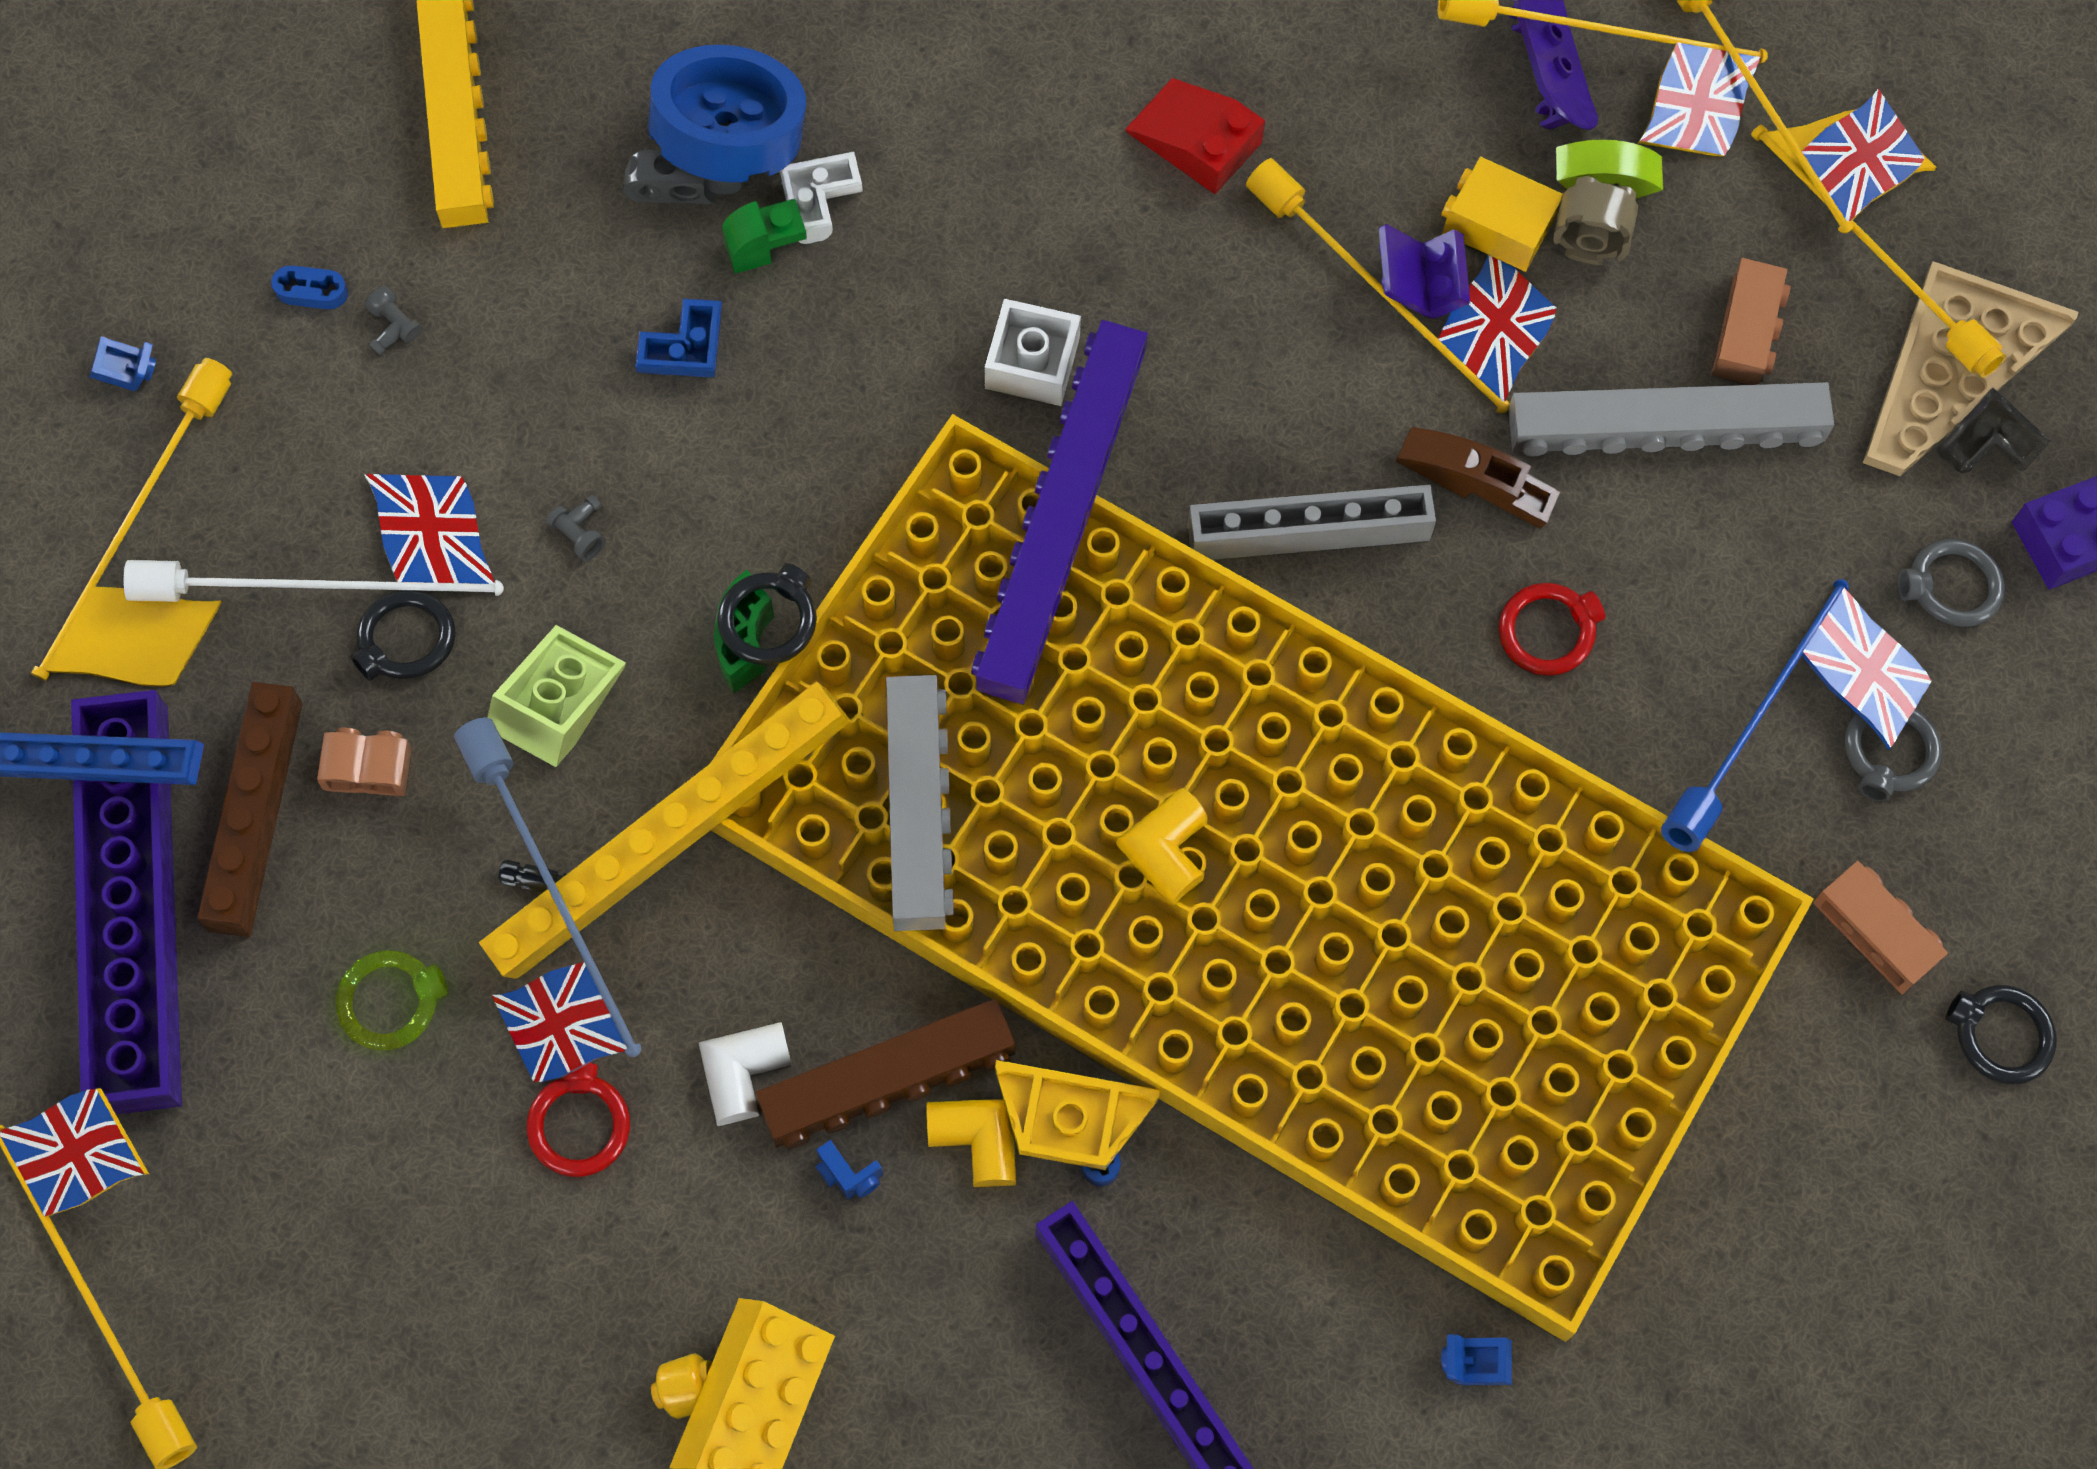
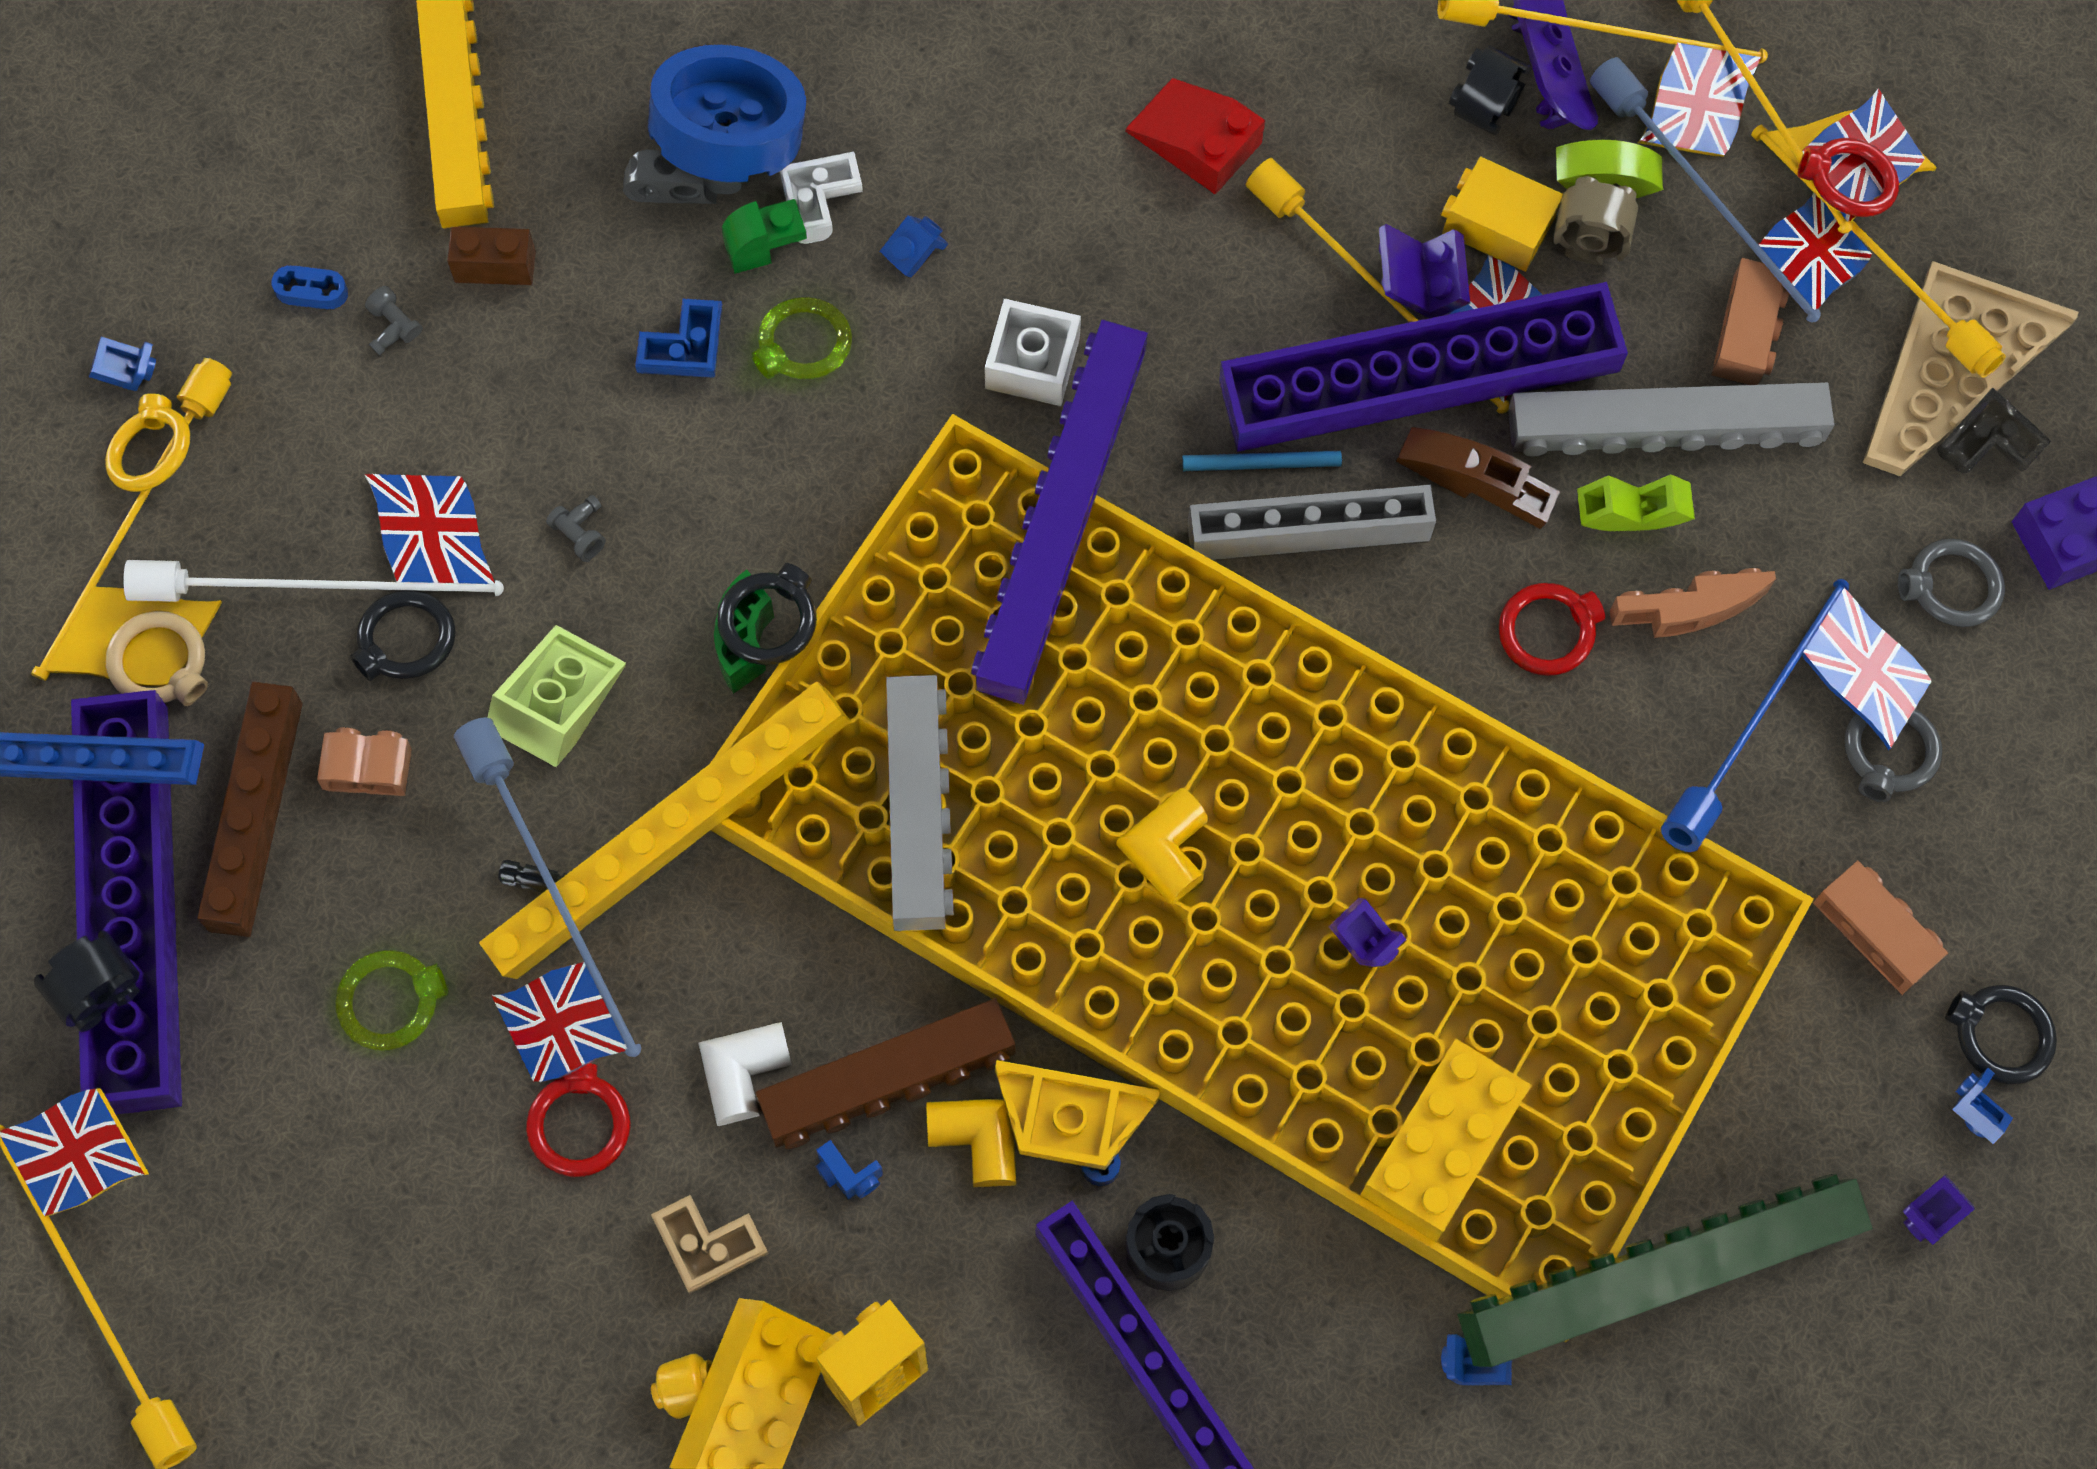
none -> black brick [34,930,140,1032]
none -> yellow piece [105,394,190,492]
none -> tan piece [106,611,208,706]
none -> reddish brown brick [447,226,536,285]
none -> tan brick [651,1195,768,1294]
none -> clear neon green piece [752,297,852,379]
none -> yellow brick [817,1299,928,1426]
none -> blue bracket [879,215,948,277]
none -> black brick [1124,1194,1215,1291]
none -> dark azure bar [1182,451,1342,471]
none -> dark purple brick [1219,282,1628,452]
none -> dark purple bracket [1329,898,1406,967]
none -> yellow brick [1360,1038,1531,1242]
none -> black brick [1448,45,1531,135]
none -> dark green brick [1457,1174,1873,1367]
none -> lime brick [1577,474,1695,531]
none -> flag [1590,57,1872,322]
none -> nougat slope [1610,568,1776,638]
none -> red piece [1798,138,1899,217]
none -> dark purple bracket [1903,1174,1975,1245]
none -> blue bracket [1952,1068,2013,1144]

